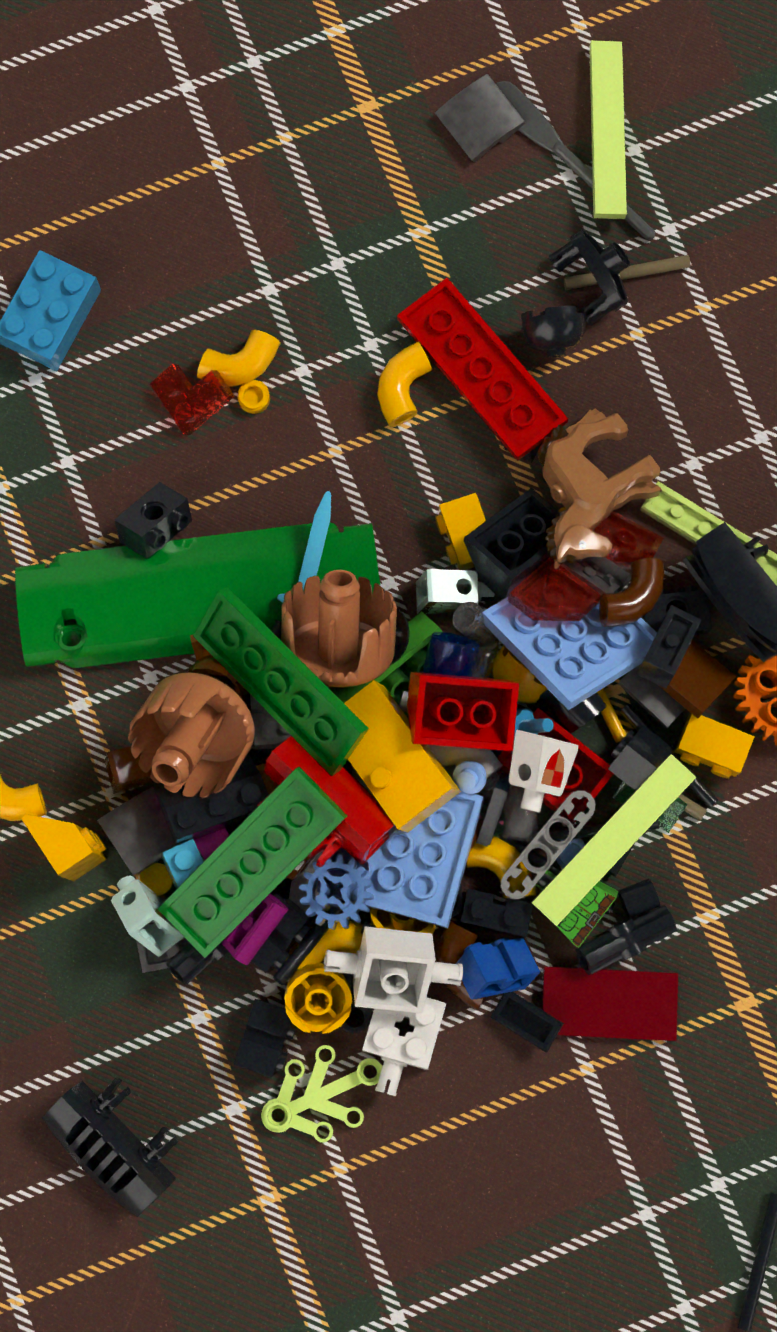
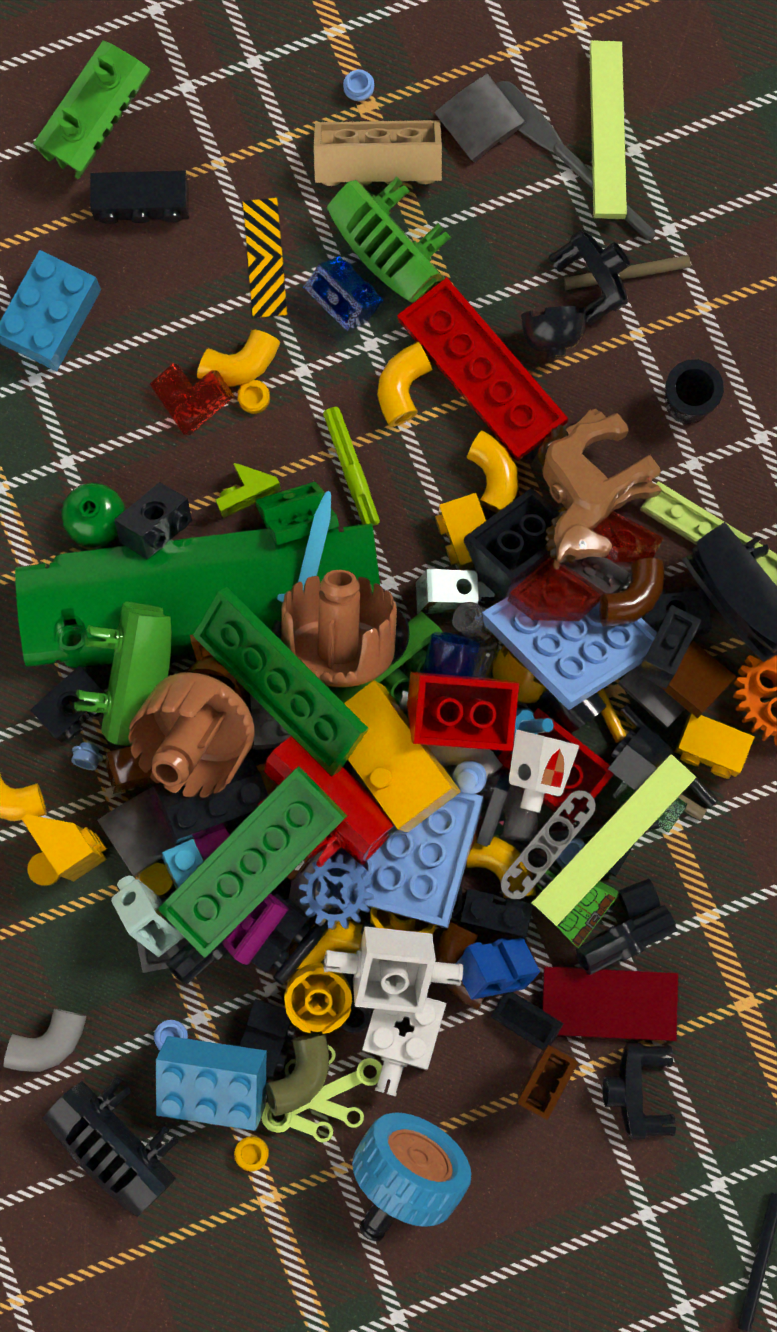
none -> light grey cylinder [3,1009,87,1072]
none -> yellow tile [27,852,61,886]
none -> black brick [30,665,105,743]
none -> bright green piece [33,41,151,179]
none -> green cylinder [61,482,126,548]
none -> light blue plate [71,742,103,770]
none -> bright green piece [74,601,172,746]
none -> black brick [90,171,189,224]
none -> light blue plate [154,1020,188,1050]
none -> dark azure brick [156,1036,267,1131]
none -> lime slope [215,463,281,518]
none -> yellow tile [234,1136,269,1171]
none -> sticker [243,198,287,318]
none -> green slope [255,482,339,545]
none -> olive cylinder [266,1032,329,1116]
none -> clear blue brick [303,256,383,332]
none -> tan slope [314,120,442,186]
none -> lime axle [323,407,380,526]
none -> bright green piece [326,176,452,303]
none -> light blue plate [343,69,375,101]
none -> dark azure wheel [352,1113,471,1241]
none -> yellow cylinder [467,430,519,513]
none -> reddish brown torso [517,1045,579,1121]
none -> black connector [602,1043,676,1140]
none -> black piece [665,359,724,424]

